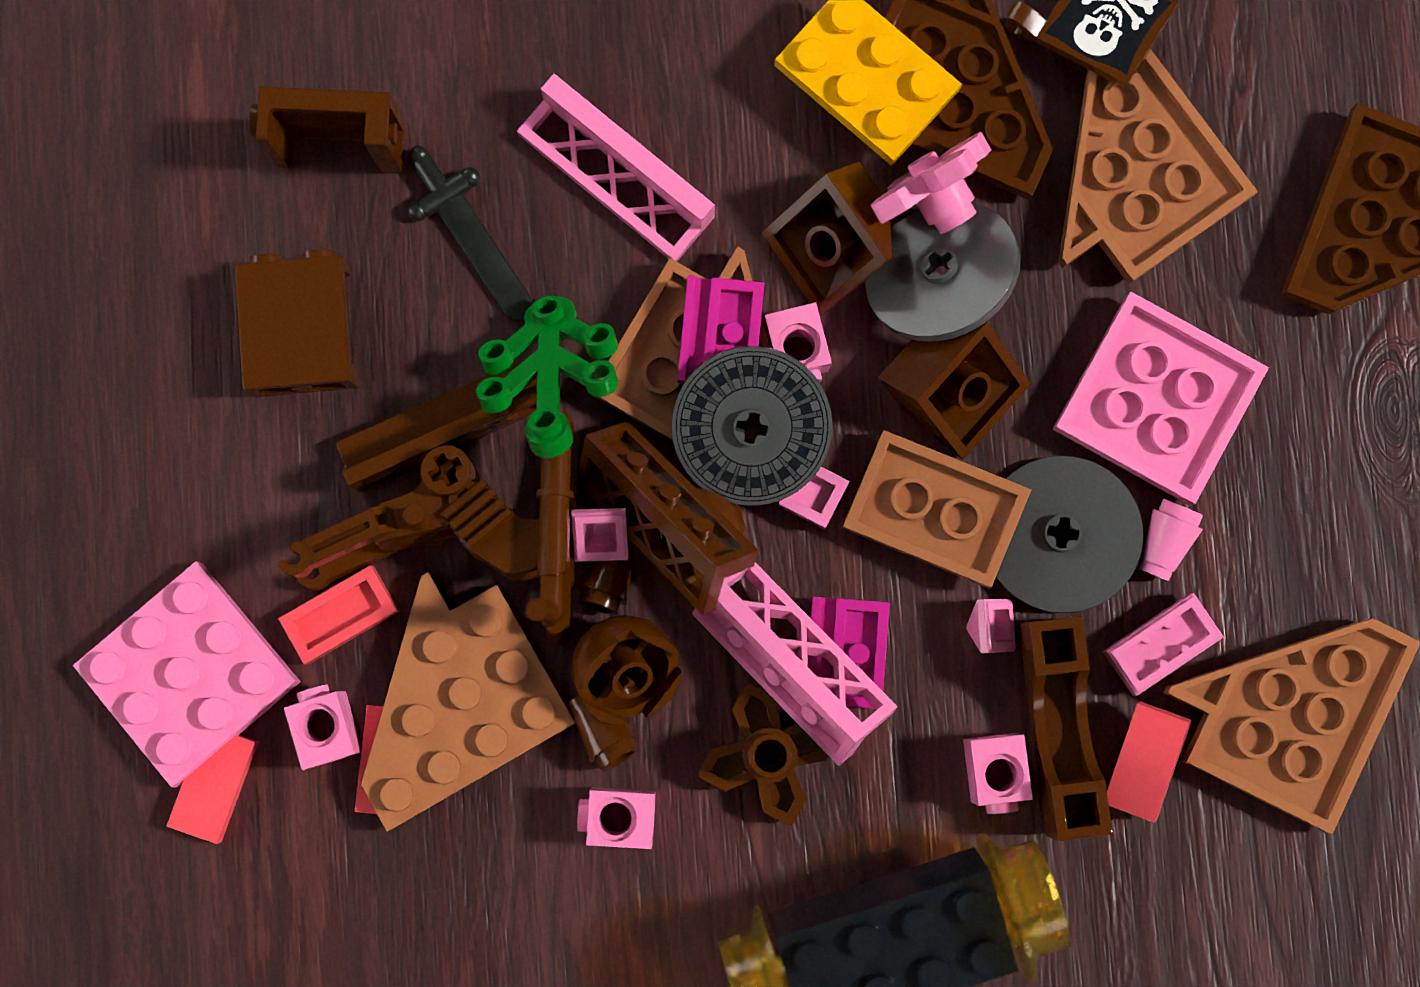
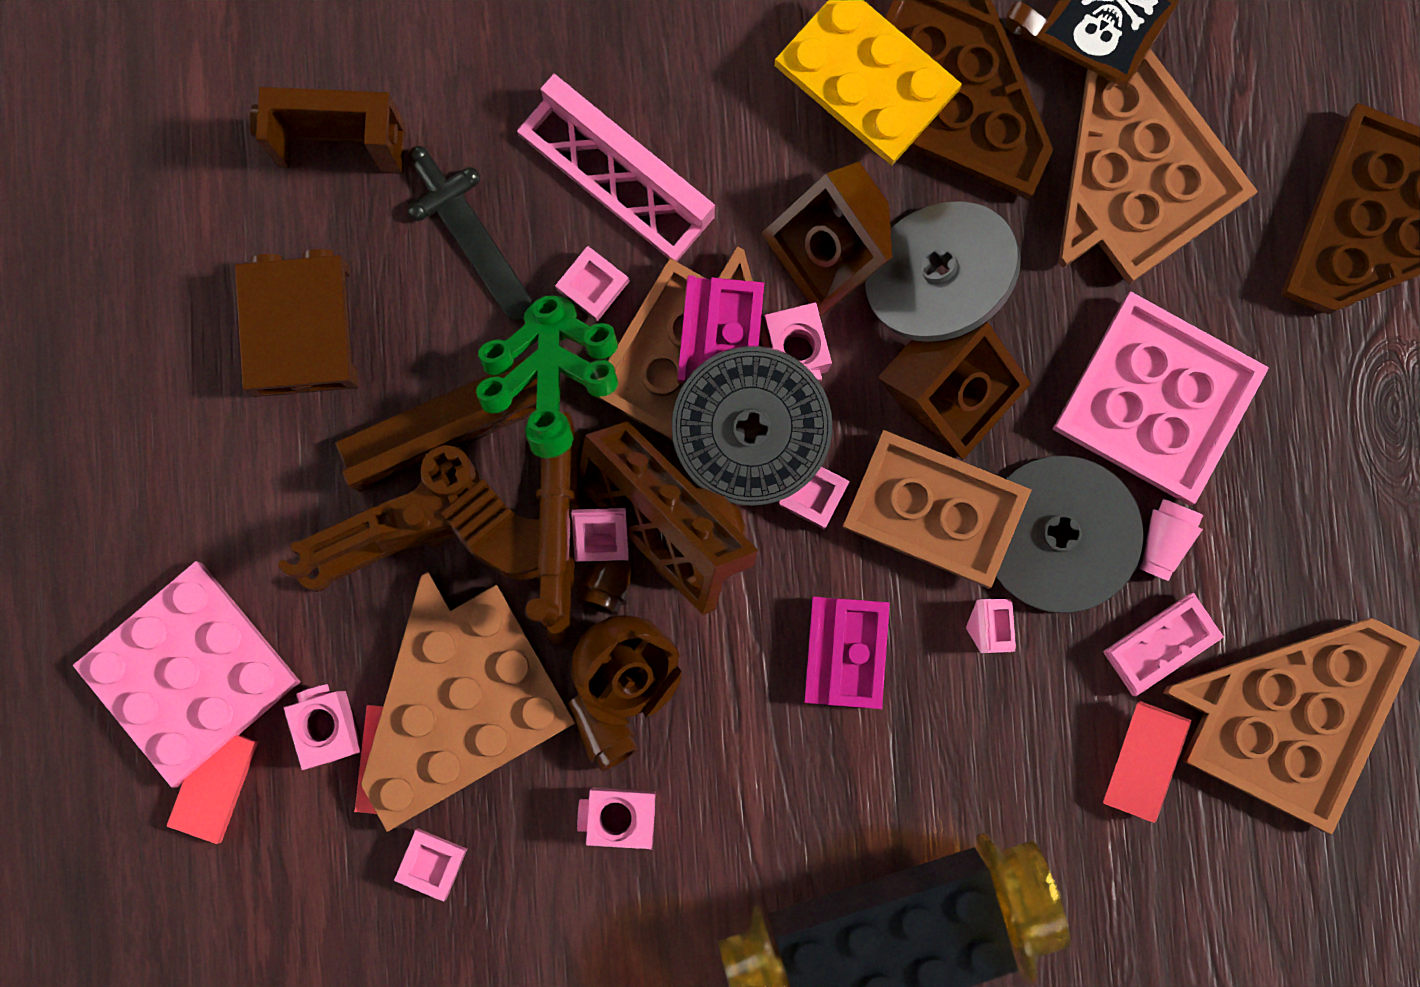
coral tile [278,565,400,665] -> none
bright pink fence [692,562,898,766] -> none
reddish brown plant [698,683,829,826] -> none
bright pink plant [870,131,991,234] -> none
bright pink brick [963,733,1033,814] -> none
reddish brown arch [1018,616,1113,841] -> none
none -> bright pink plate [394,828,467,902]
none -> bright pink plate [555,246,629,321]

